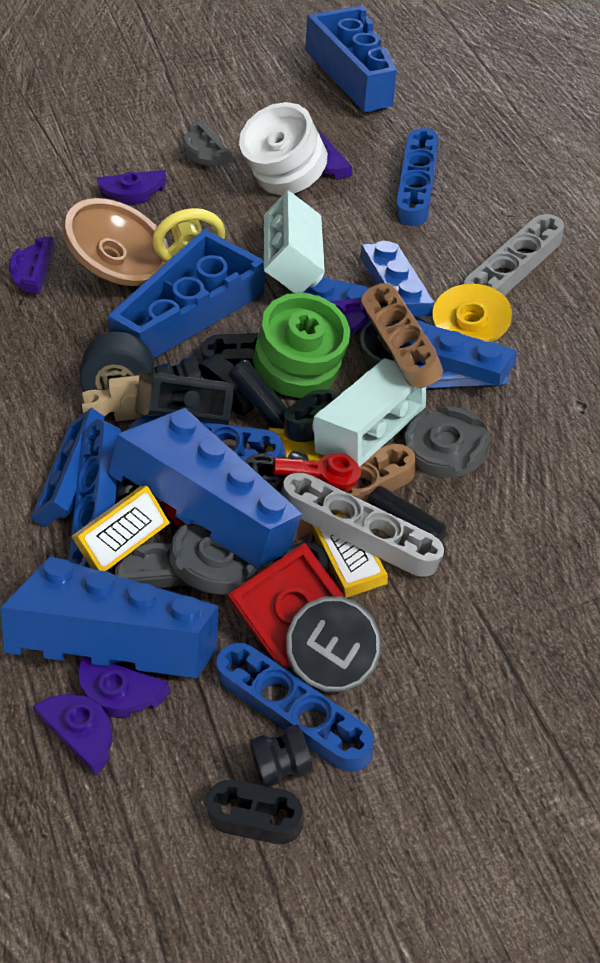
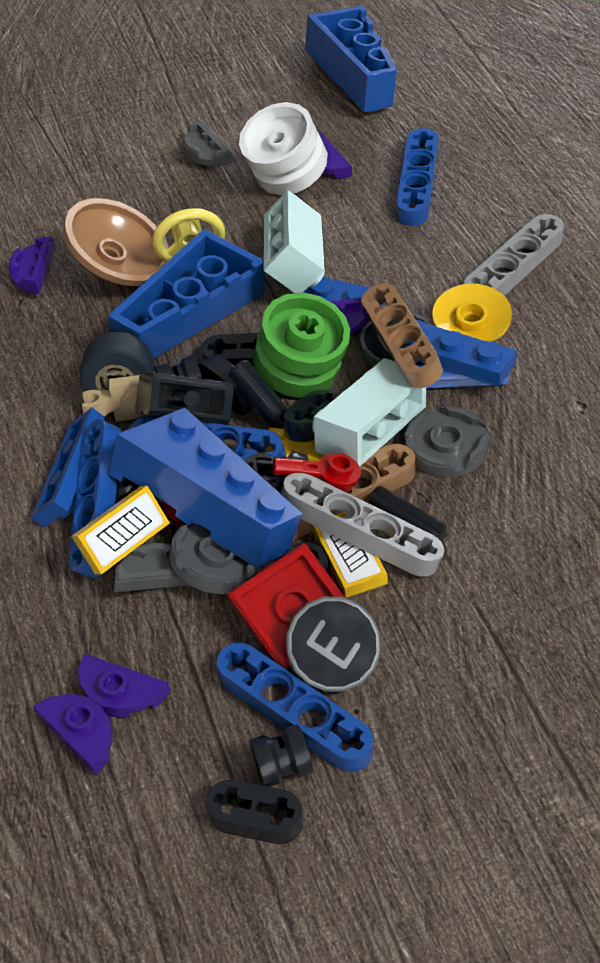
blue wedge [0,556,218,678] -> none
dark purple plate [97,170,167,205] -> none
blue plate [360,241,435,317] -> none

